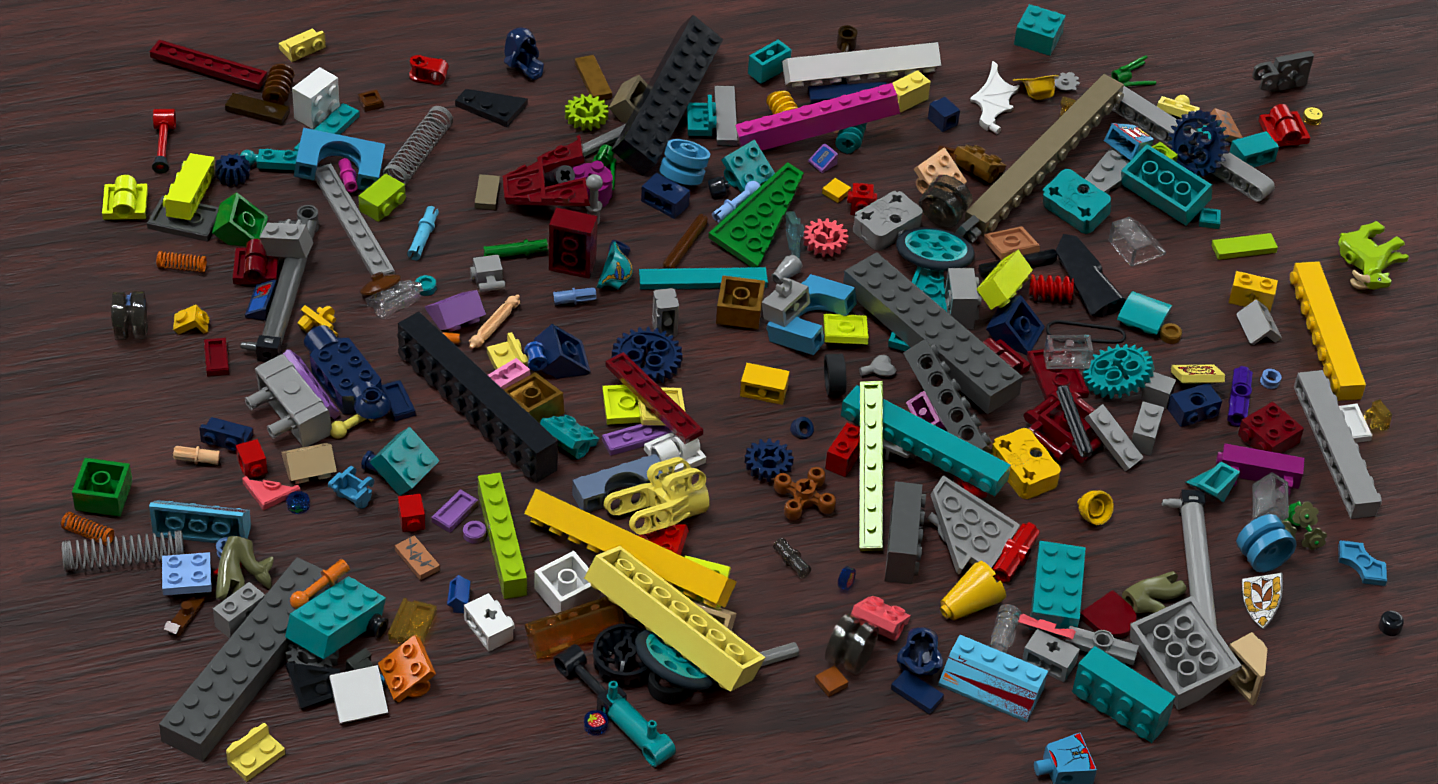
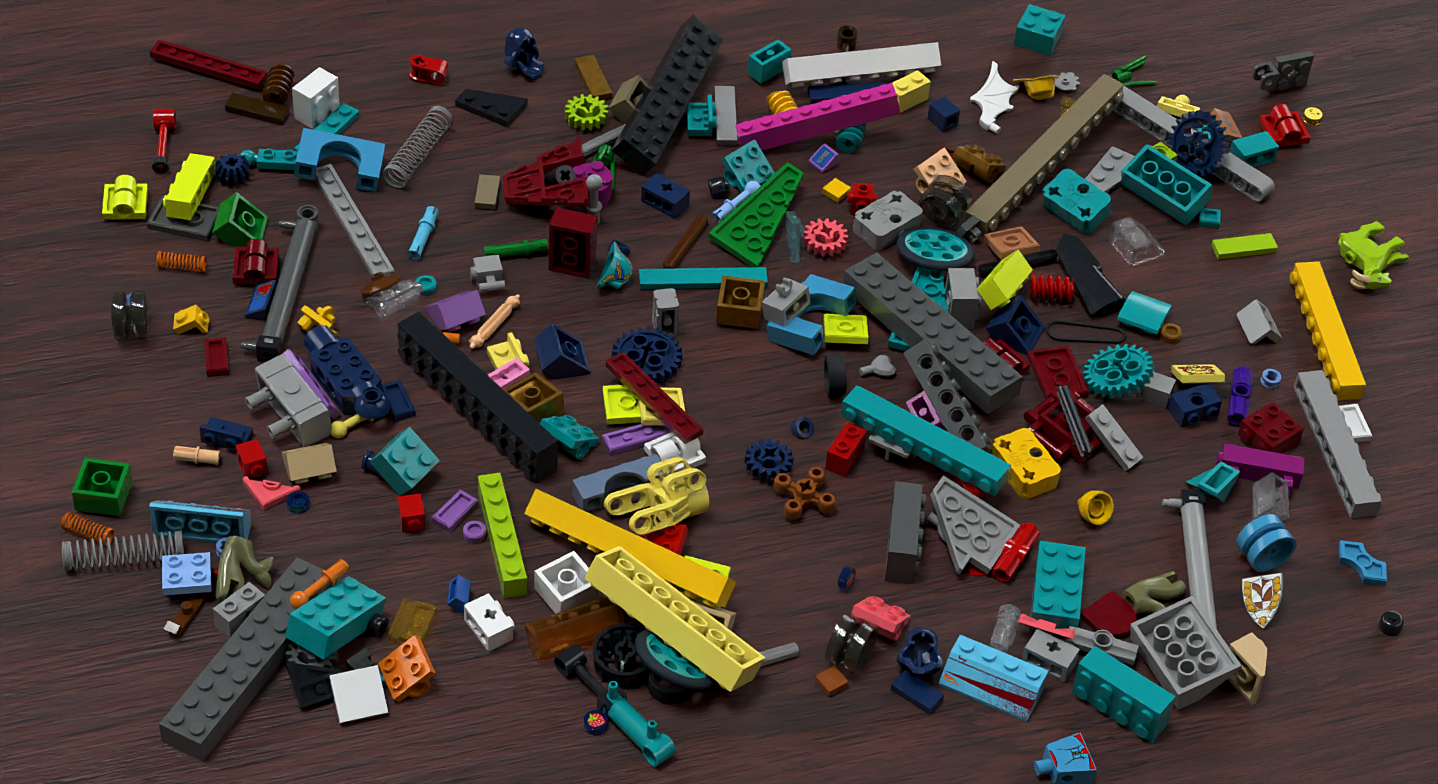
light yellow bracket [226,723,285,782] -> none
light grey brick [260,219,313,258] -> none
light yellow bracket [279,28,326,62] -> none
dark azure piece [328,466,374,509] -> none
dark pink pin [338,158,358,193] -> none
reddish brown tile [358,90,384,112] -> none
lime brick [358,174,406,222] -> none
nougat tile [395,535,440,581] -> none
blue bush [524,341,548,371] -> none
medium blue axle [553,288,597,305] -> none
dark azure wheel [659,139,711,185] -> none
yellow brick [740,363,790,405] -> none
light grey cone [771,255,803,284] -> none
clear smoke pin [773,538,812,578] -> none
tile [859,381,883,551] -> none
yellow cone [940,561,1006,620] -> none
clear brick [1043,335,1093,369] -> none
dark azure torso [1104,123,1154,160] -> none
light grey brick [1131,402,1164,456] -> none
yellow brick [1228,271,1278,312] -> none
olive plant [1282,501,1327,550] -> none
clear yellow tile [1364,399,1392,431] -> none

